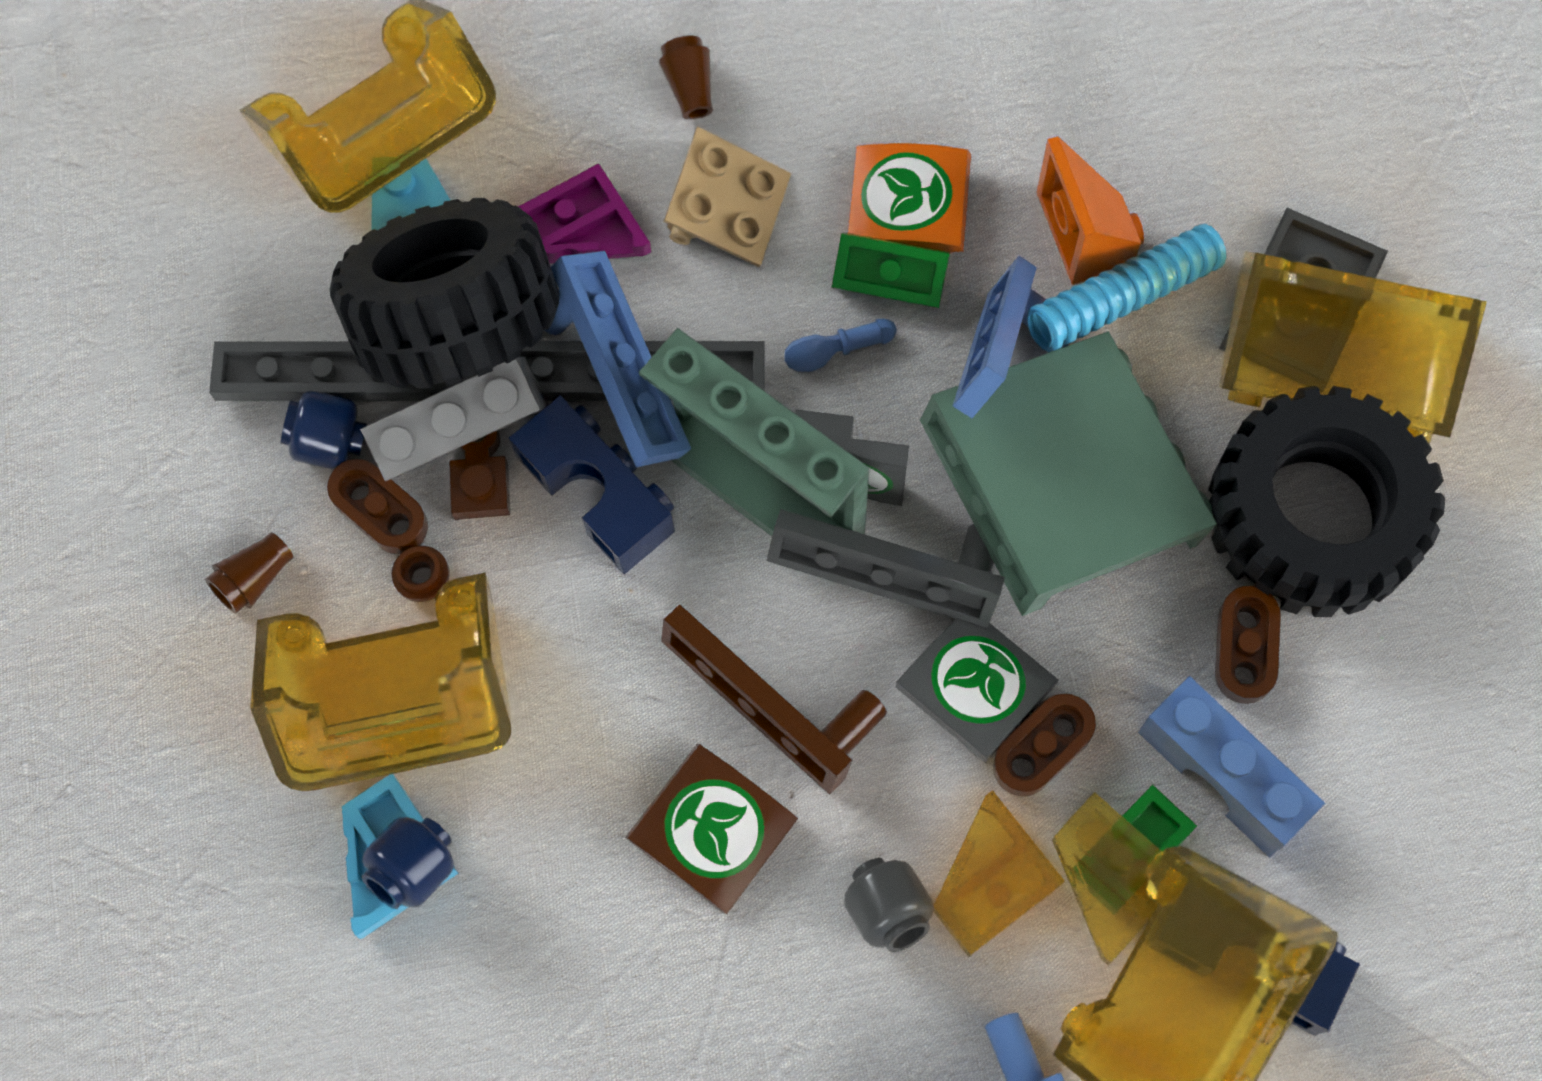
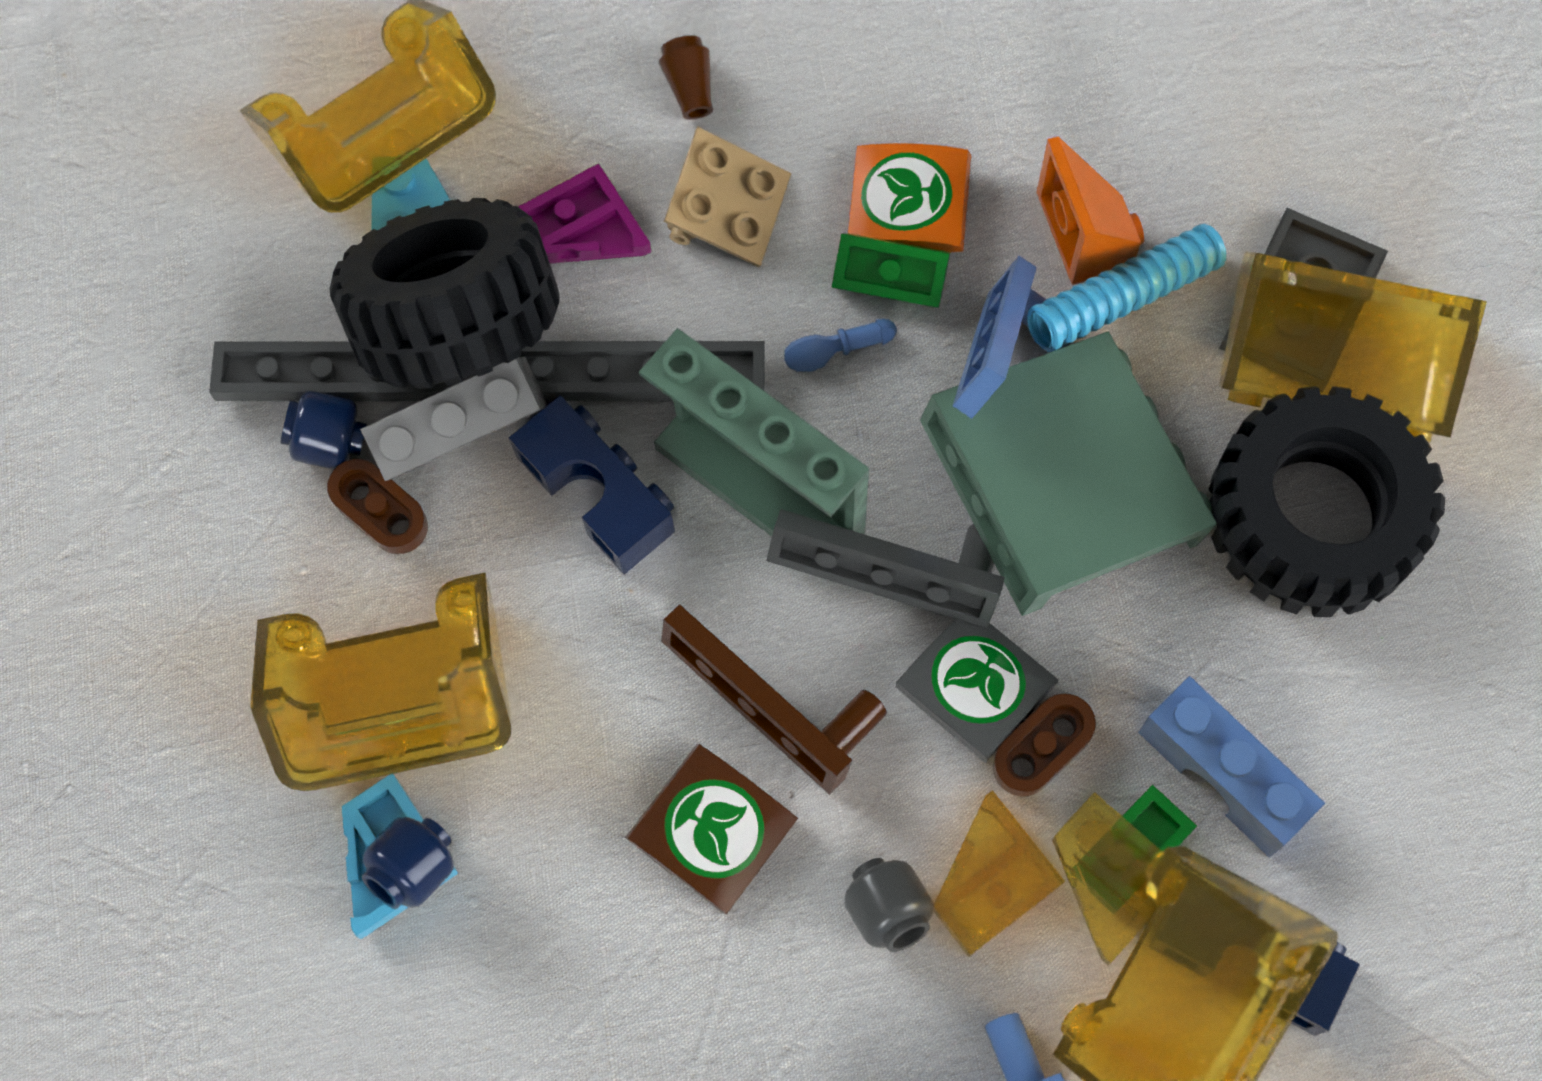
reddish brown cone [205,532,294,614] -> none
reddish brown plate [392,545,450,602] -> none
reddish brown plate [449,431,511,520] -> none
medium blue piece [544,251,692,468] -> none
dark grey slope [795,409,909,506] -> none
reddish brown plate [1215,586,1281,704] -> none

